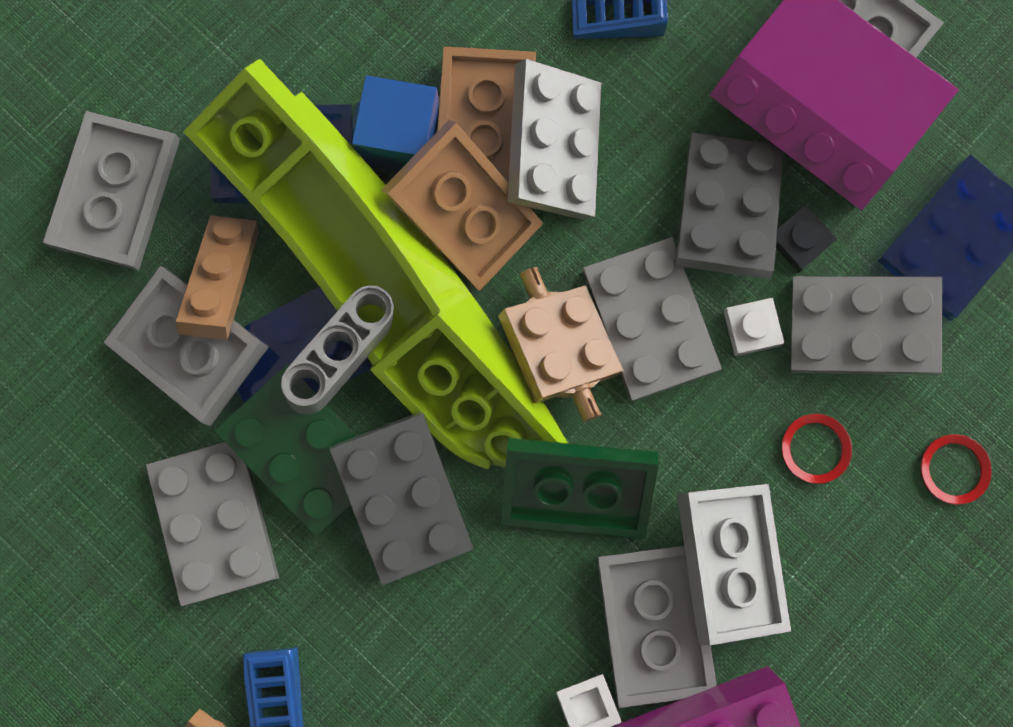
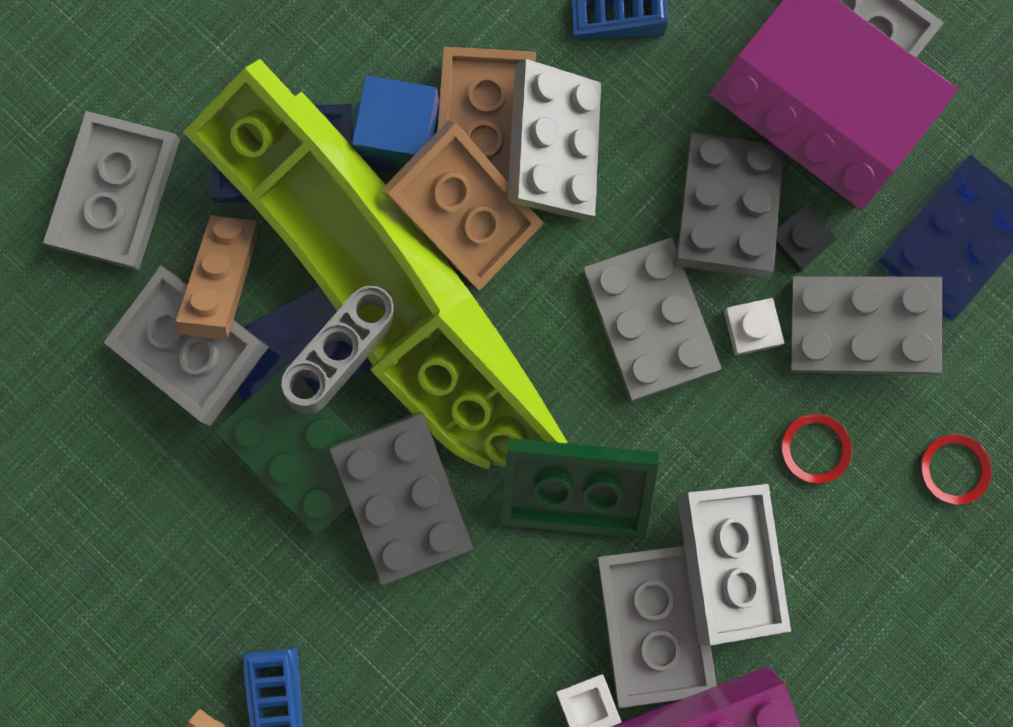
light grey plate [146,442,279,606] -> none
plate [498,267,624,423] -> none

